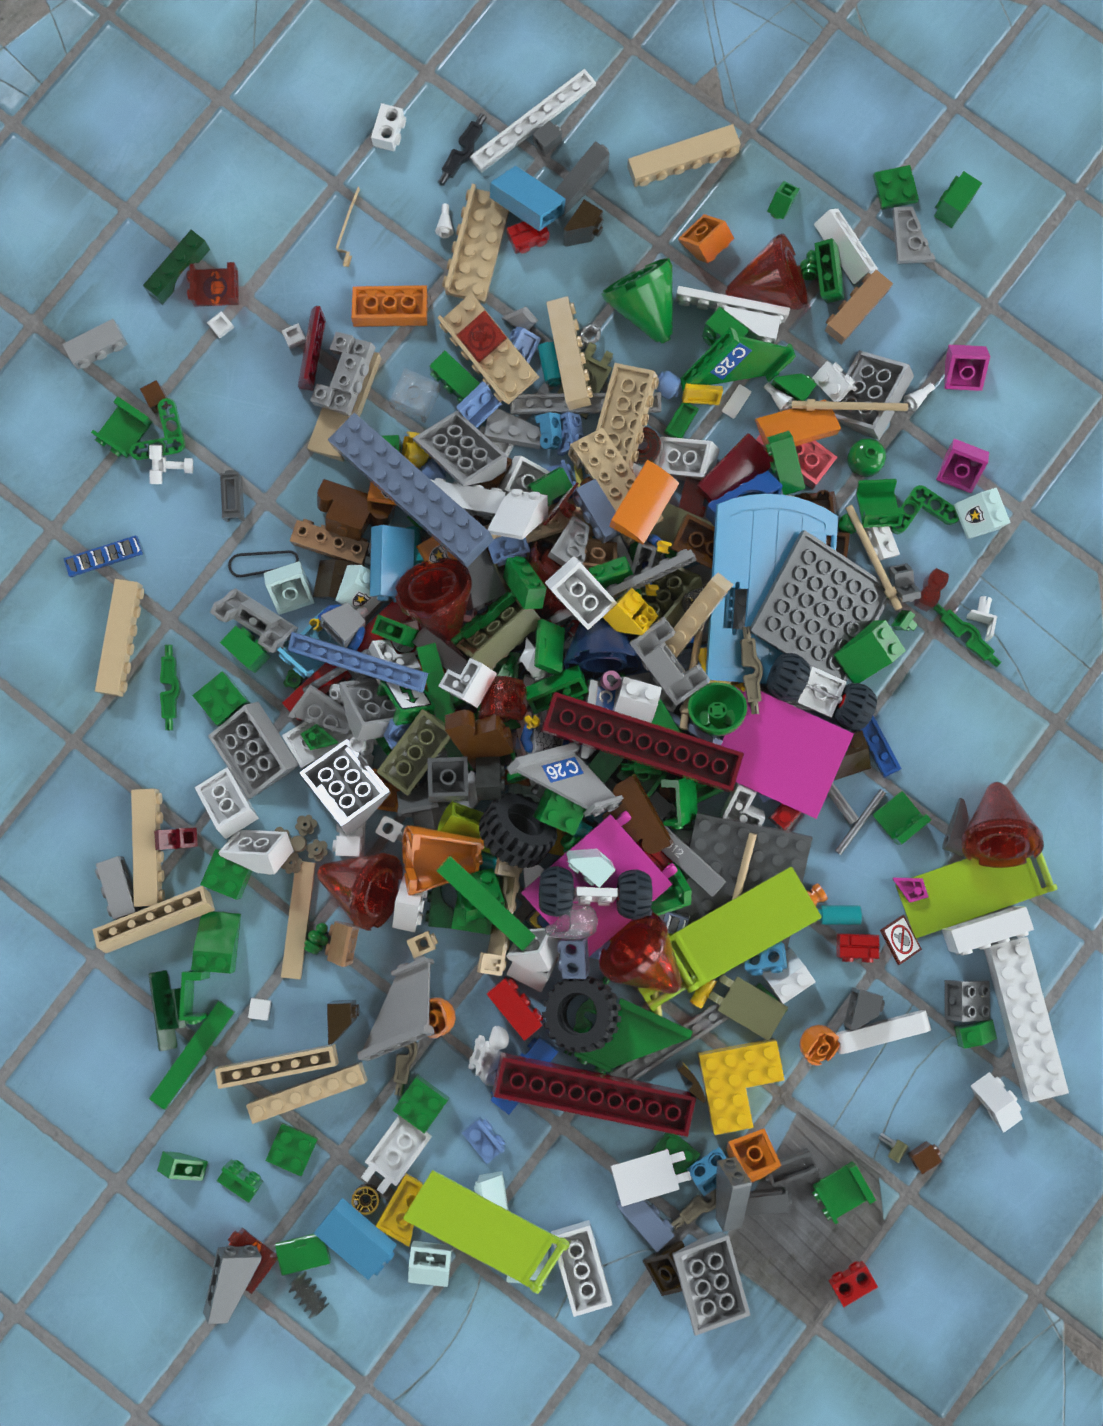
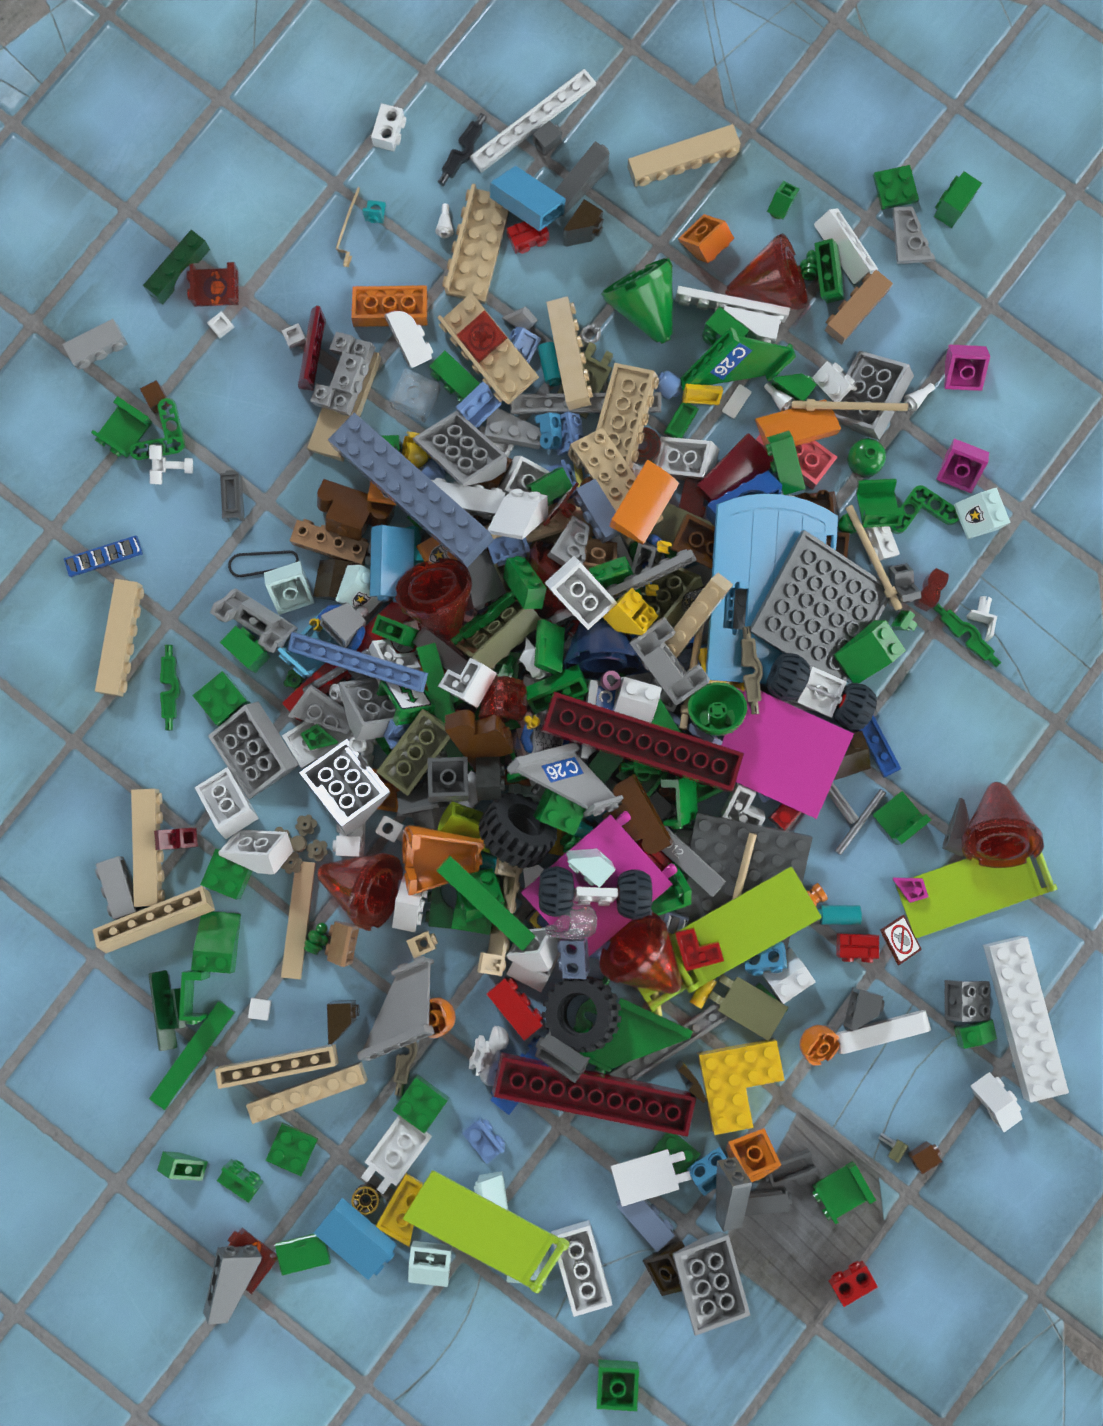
clear smoke piece [288,1271,329,1319] -> none
dark tan piece [671,1189,716,1230] -> none
white brick [942,906,1034,956] -> none
none -> teal bracket [362,200,386,223]
none -> white brick [384,311,433,368]
none -> dark grey window [535,1032,590,1083]
none -> green brick [596,1359,639,1412]
none -> red plate [675,927,724,971]

